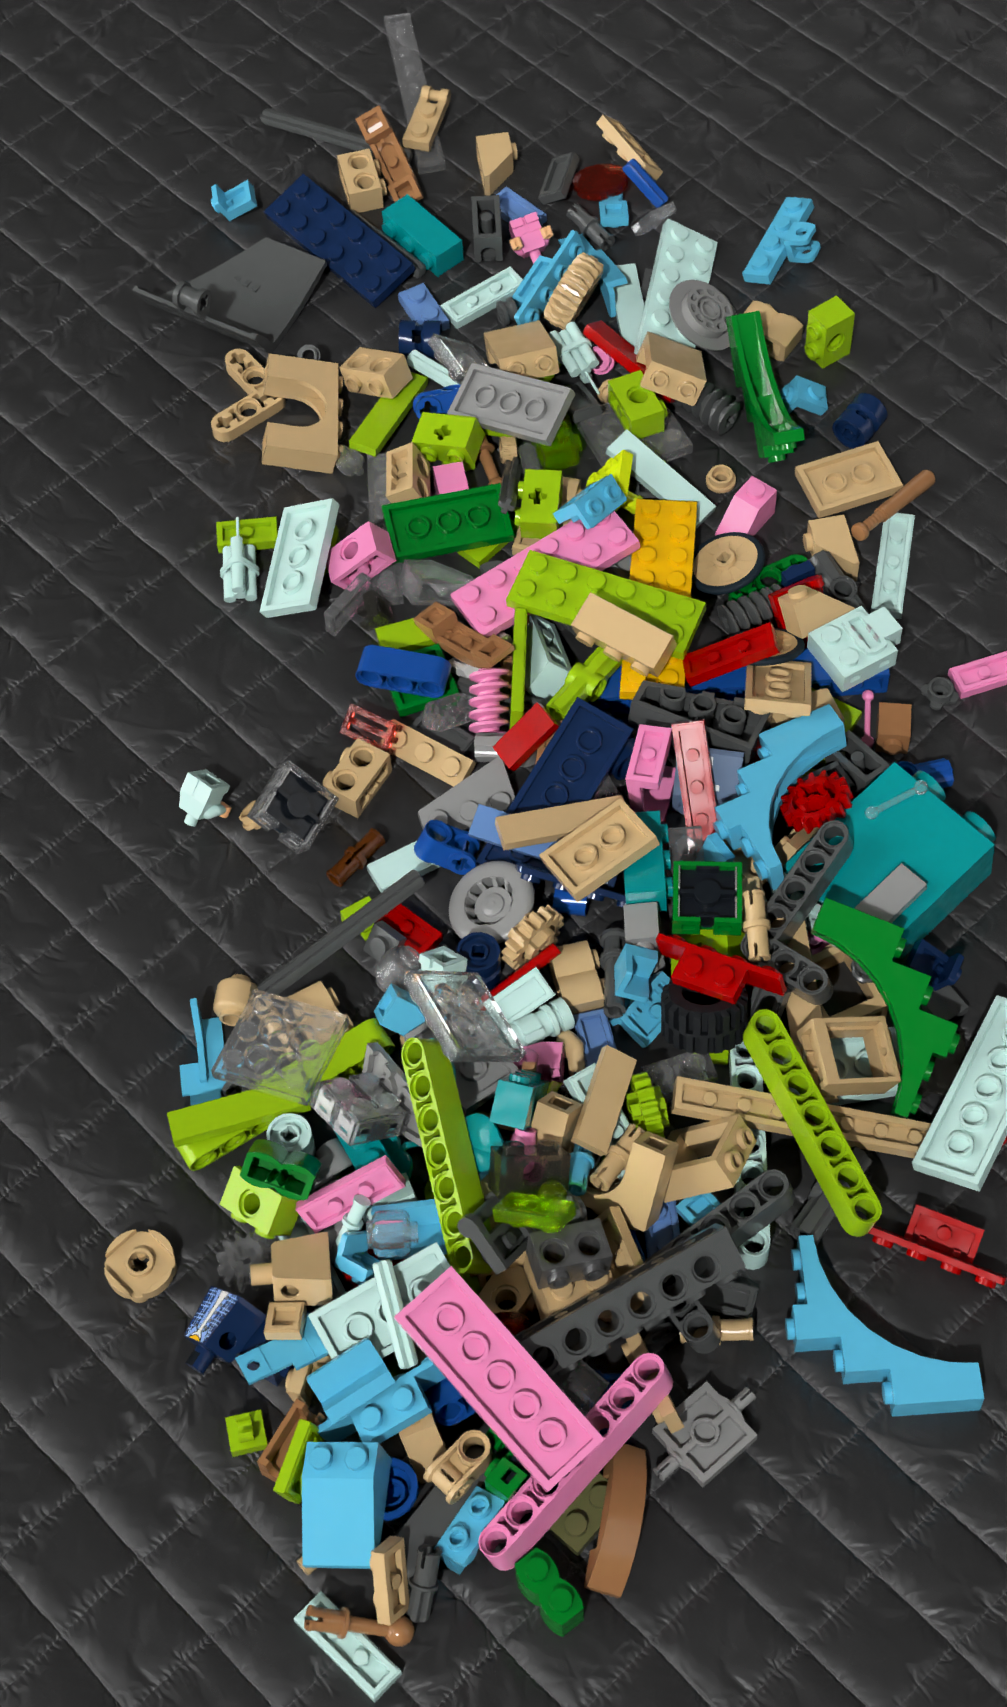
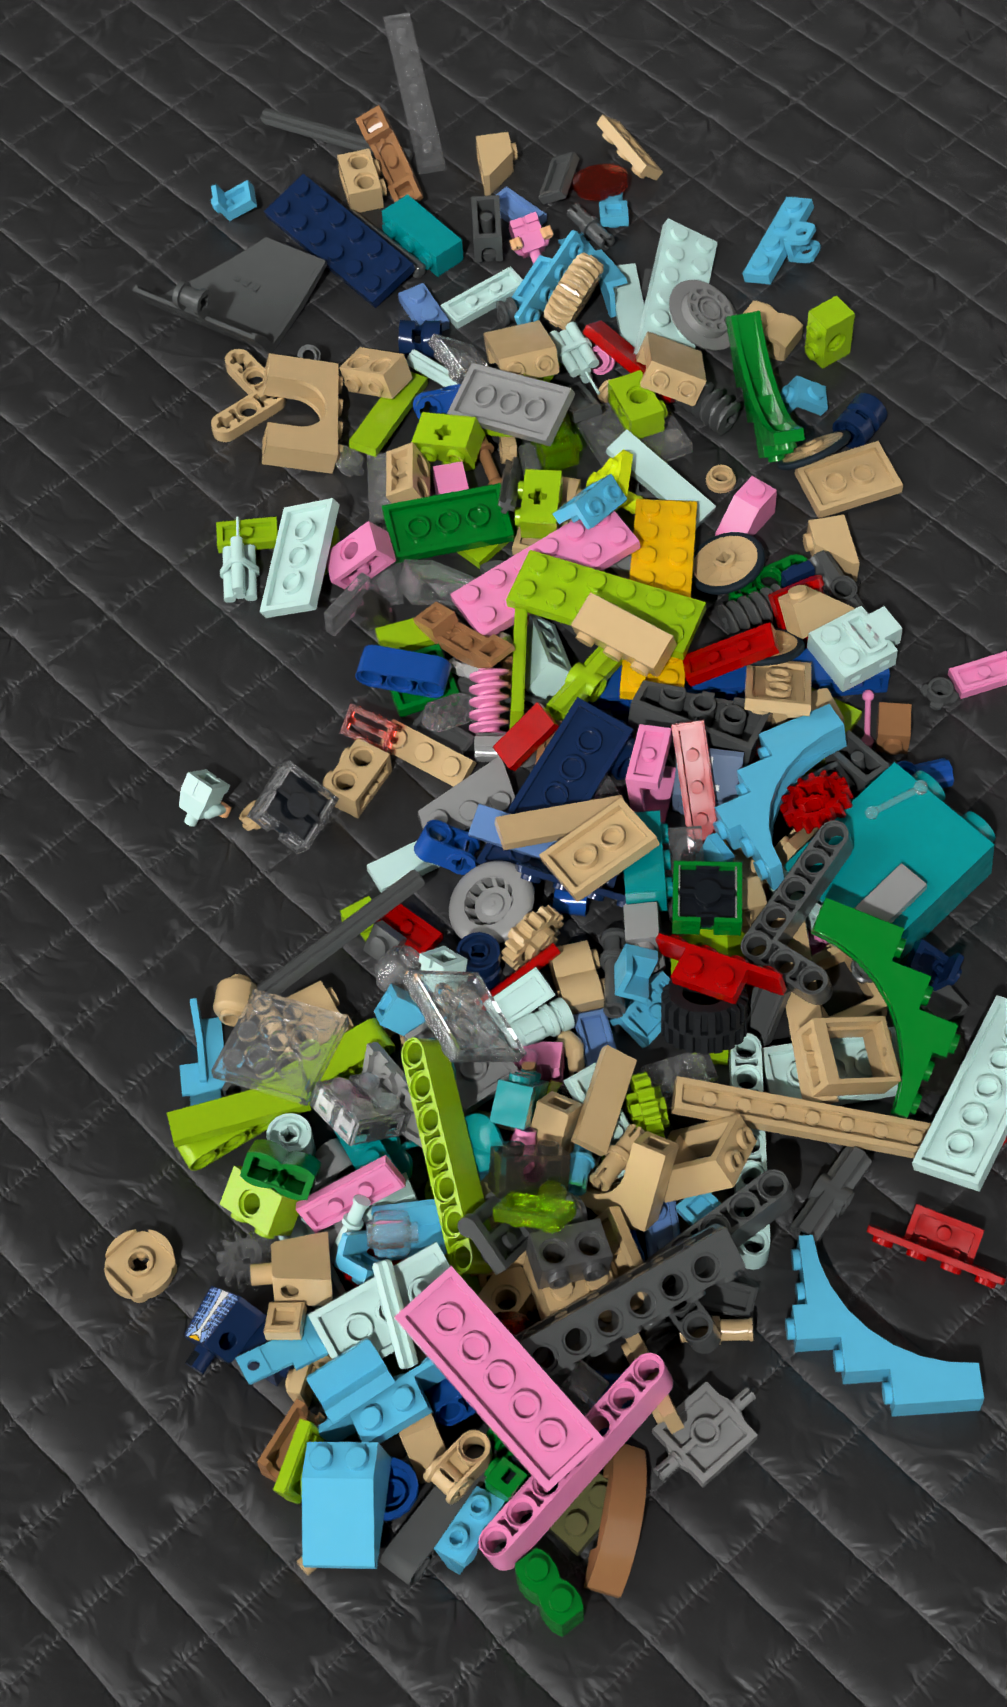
lime tile [225,1409,268,1457] -> none
light aqua tile [293,1591,402,1703] -> none
medium nougat pin [304,1605,415,1647] -> none
reddish brown pin [326,828,385,887] -> none
tan plate [370,1536,409,1626] -> none
tan plate [402,85,451,152] -> none
dark grey axle [407,1544,442,1623] -> none
blue axle [622,159,669,208] -> none
clear tile [632,201,677,236] -> none
tan pin [742,890,771,962] -> none
lime beam [743,1009,882,1237] -> none
medium nougat piece [851,470,936,541] -> none
light aqua tile [871,513,915,619] -> none
none -> wheel [777,430,851,470]

